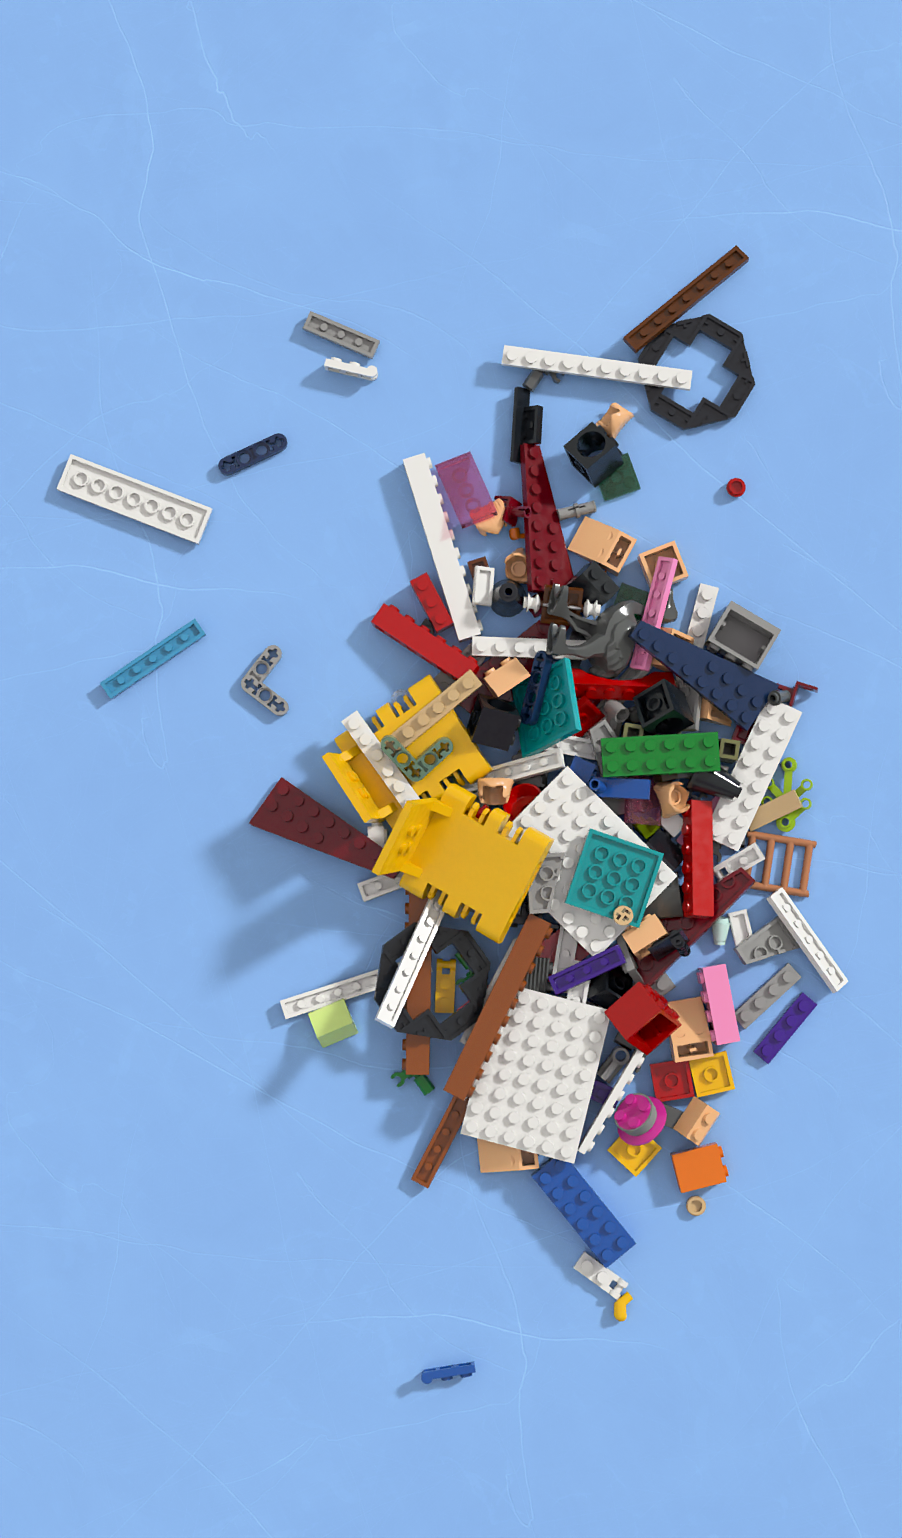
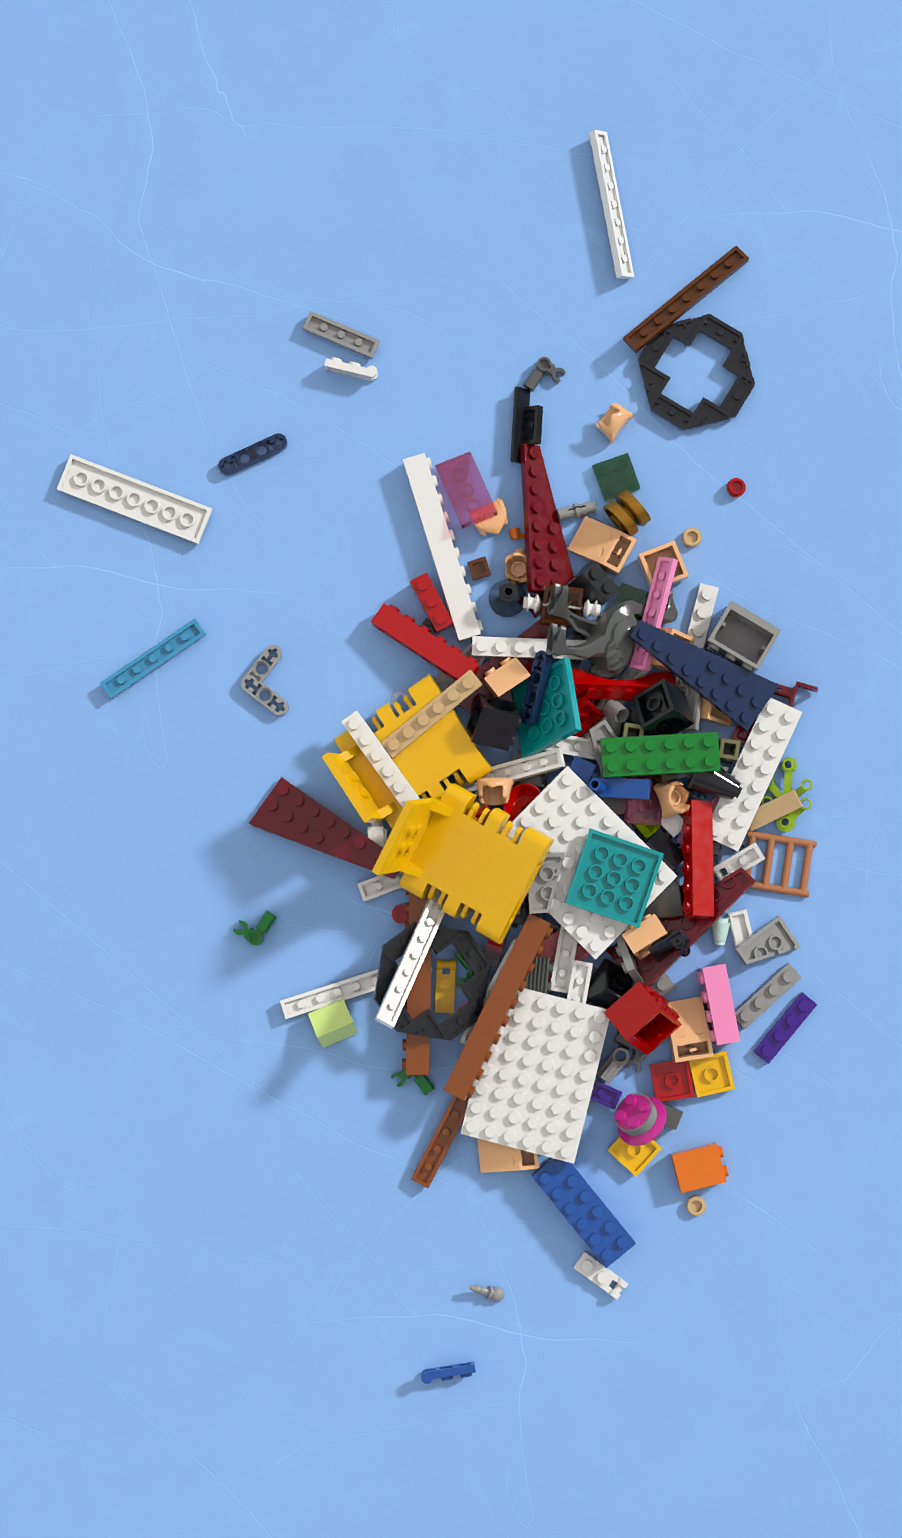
sand green beam [380,735,453,782] -> none
white tile [472,566,495,607] -> none
dark red bracket [494,496,532,527] -> none
white plate [501,345,692,391] -> none
dark purple plate [548,945,627,995] -> none
black brick [563,422,624,487] -> none
white plate [578,1049,645,1154] -> none
tan tile [613,905,633,925] -> none
yellow arm [614,1292,633,1322] -> none
light nougat slope [673,1096,720,1146] -> none
white plate [766,887,848,993] -> none
dark grey pin [768,690,791,706] -> none
none -> green bar [233,910,277,945]
none -> red plate [392,904,409,924]
none -> light grey bar [469,1285,504,1302]
none -> leg [484,938,505,968]
none -> white plate [589,130,634,279]
none -> pearl gold wheel [603,489,651,537]
none -> tan tile [682,528,702,548]

